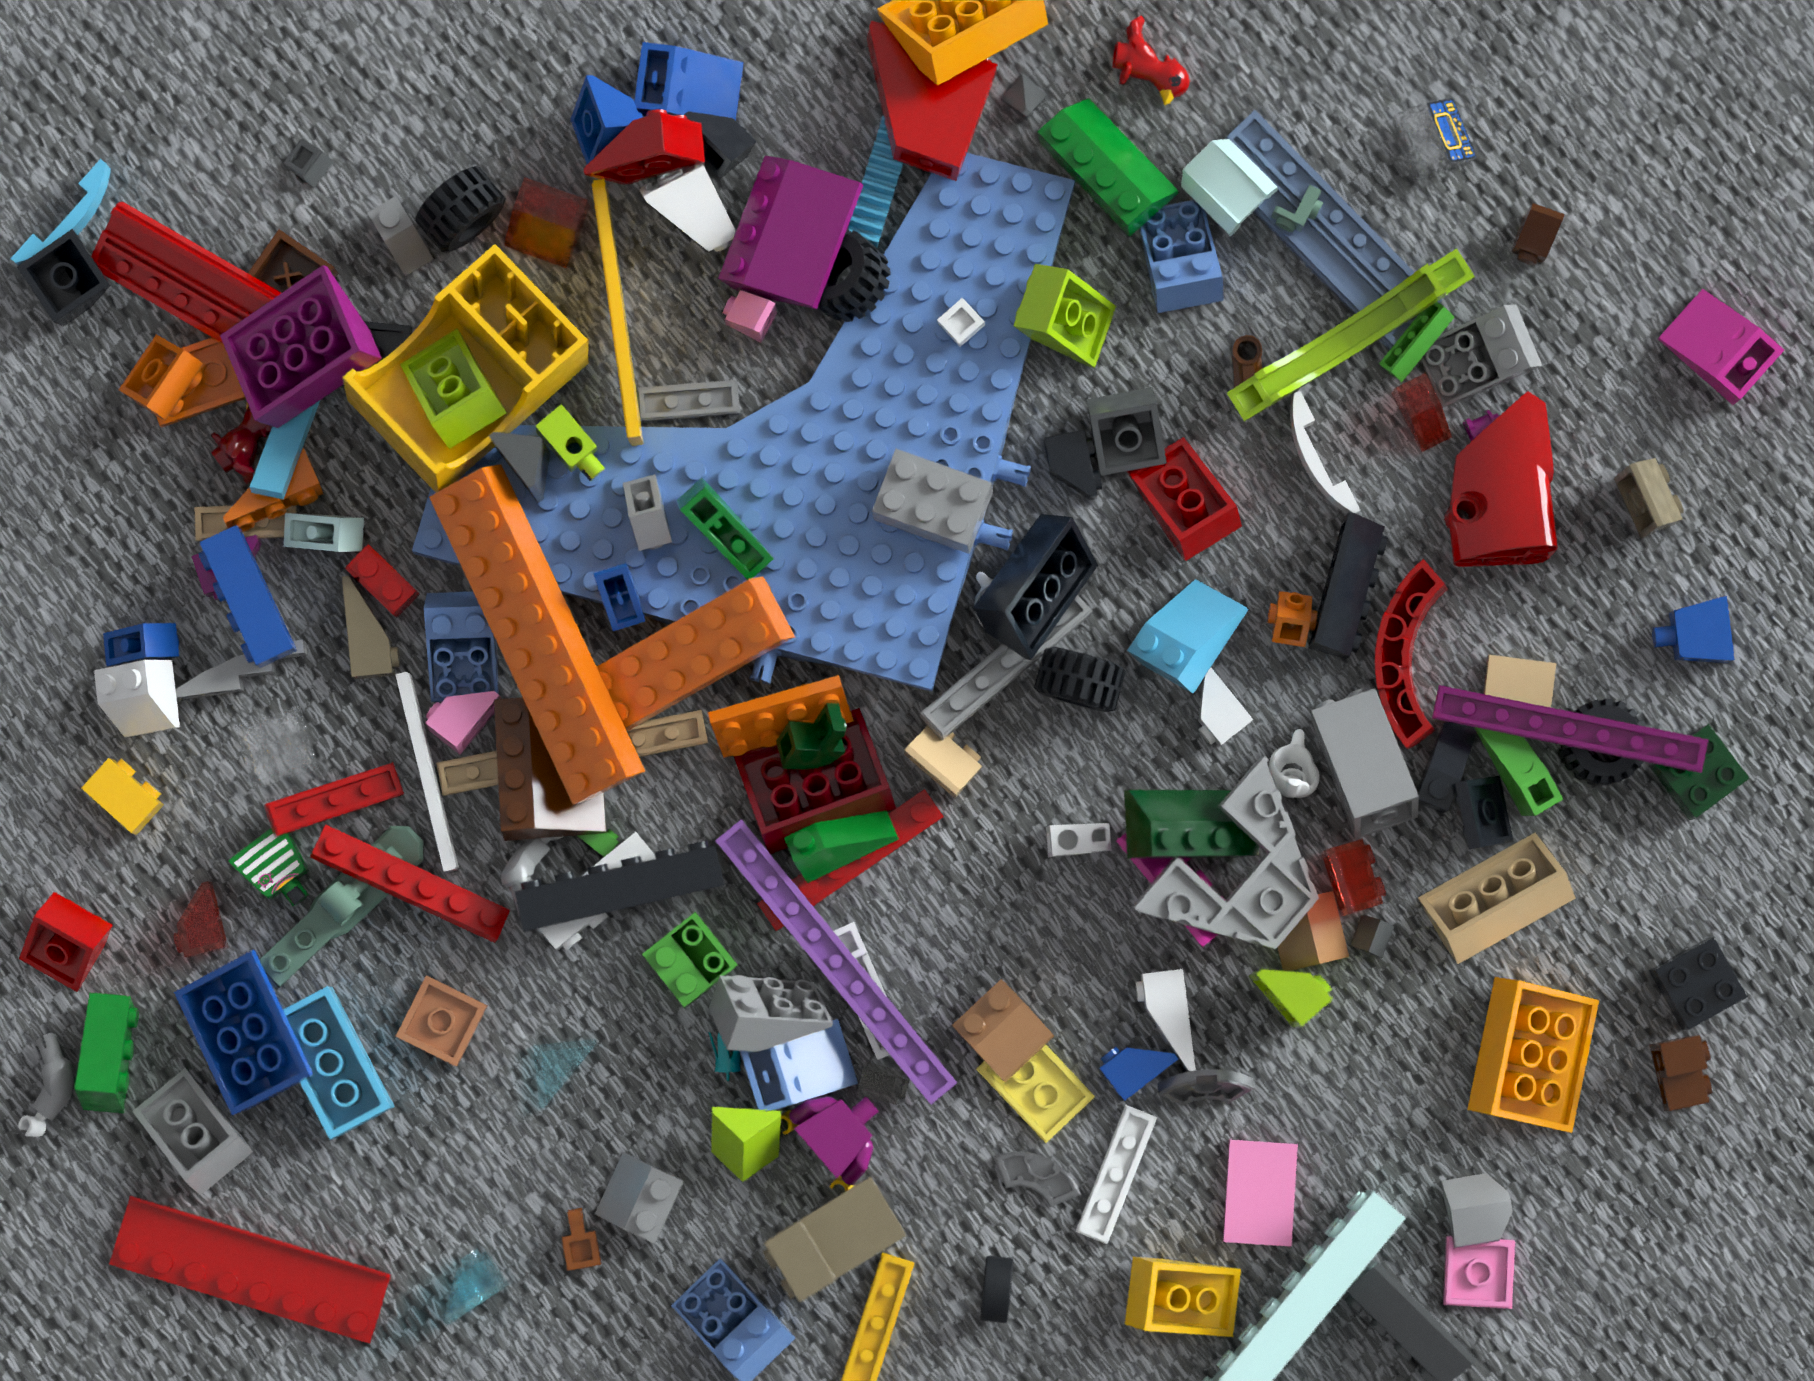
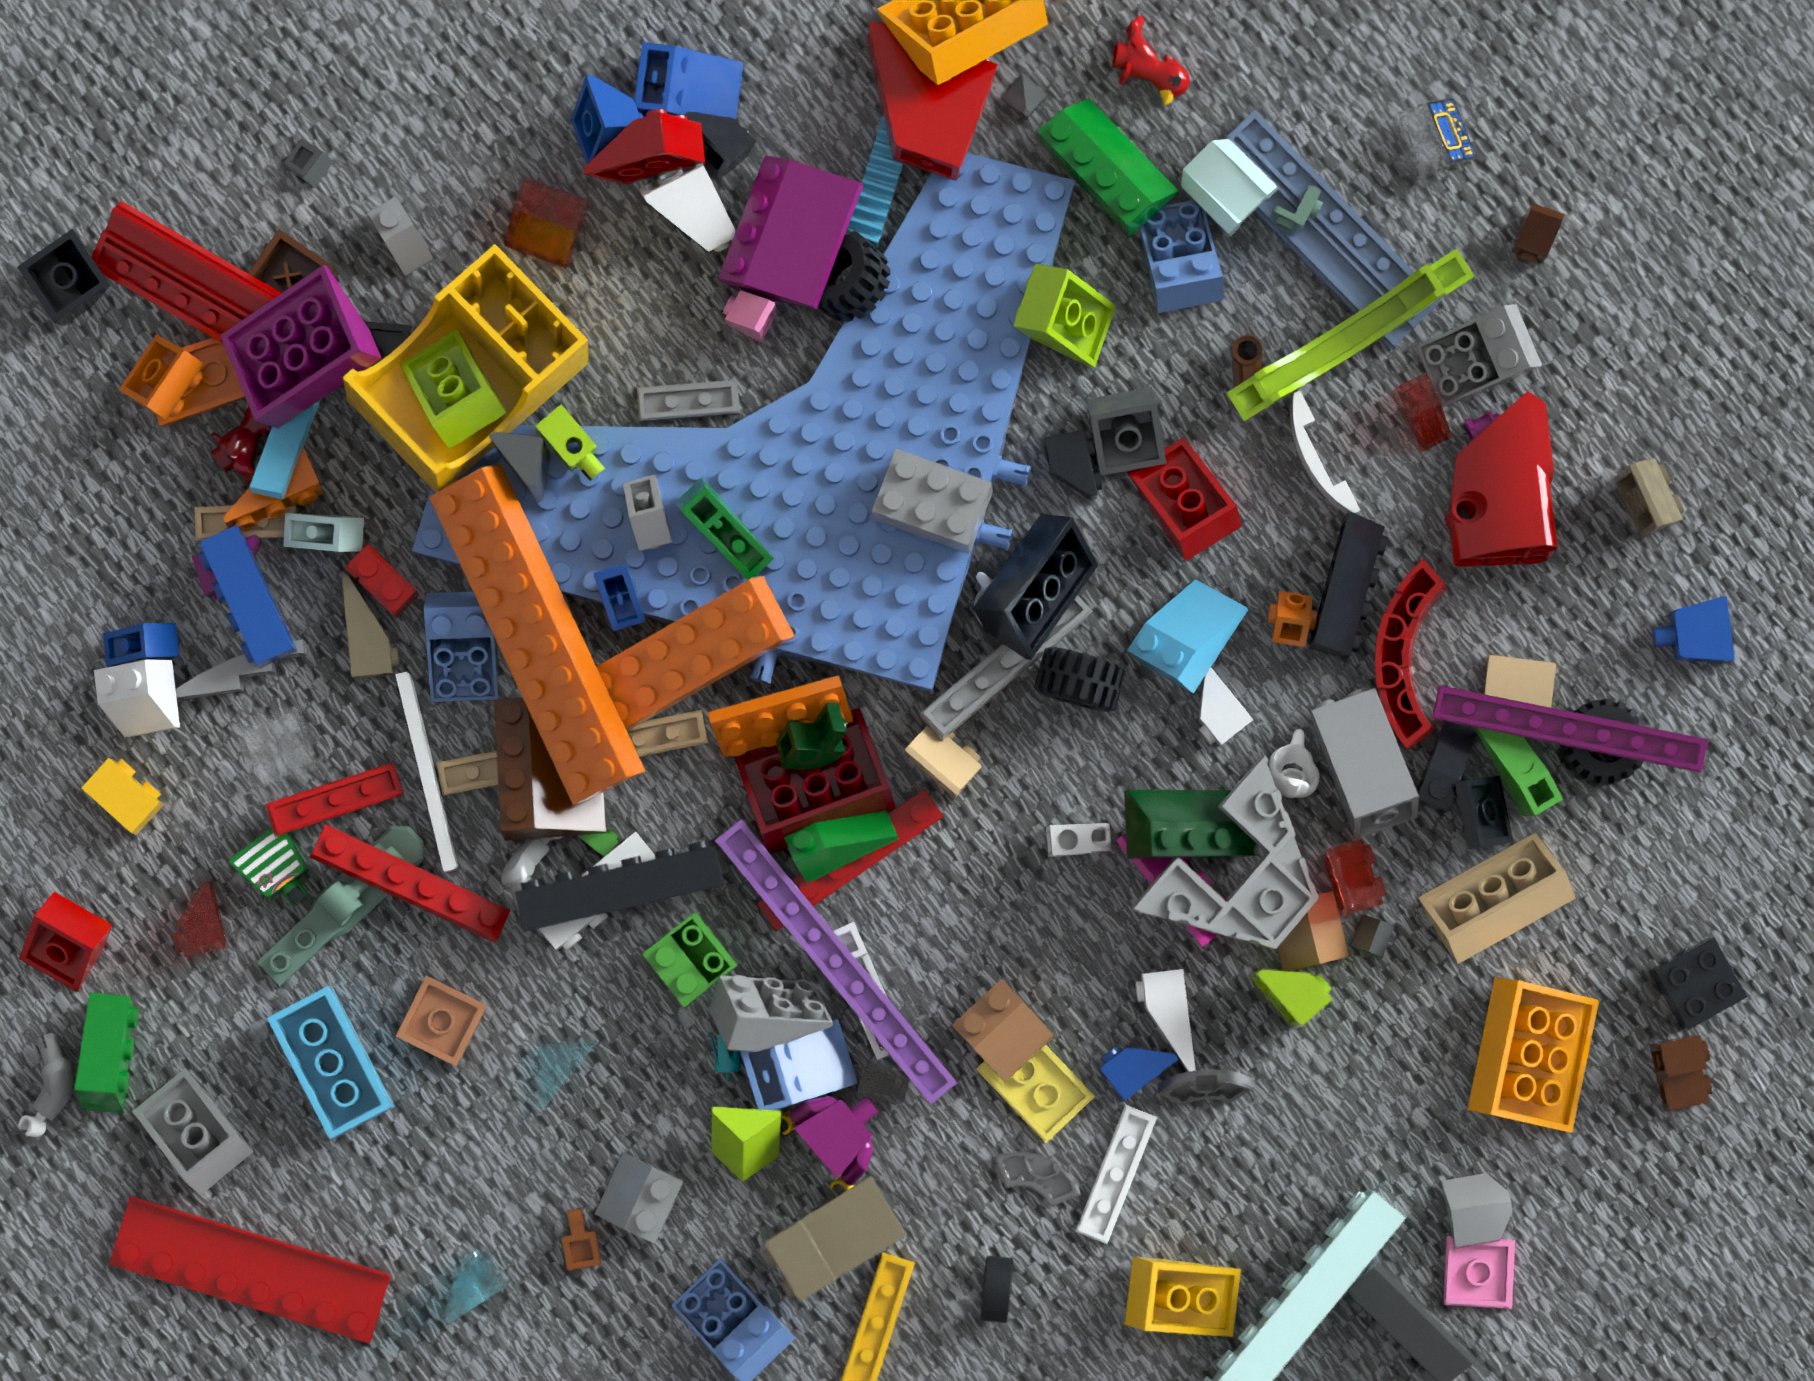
medium azure slope [11,159,111,266] -> none
blue slope [174,950,313,1115] -> none
black tyre [415,166,506,253] -> none
bright pink slope [425,691,501,755] -> none
yellow tile [592,179,644,446] -> none
white plate [937,298,985,347] -> none
bright pink tile [1223,1139,1298,1247] -> none
bright green piece [1379,302,1455,382] -> none
dark green brick [1649,724,1750,820] -> none
dark pink slope [1658,289,1784,405] -> none

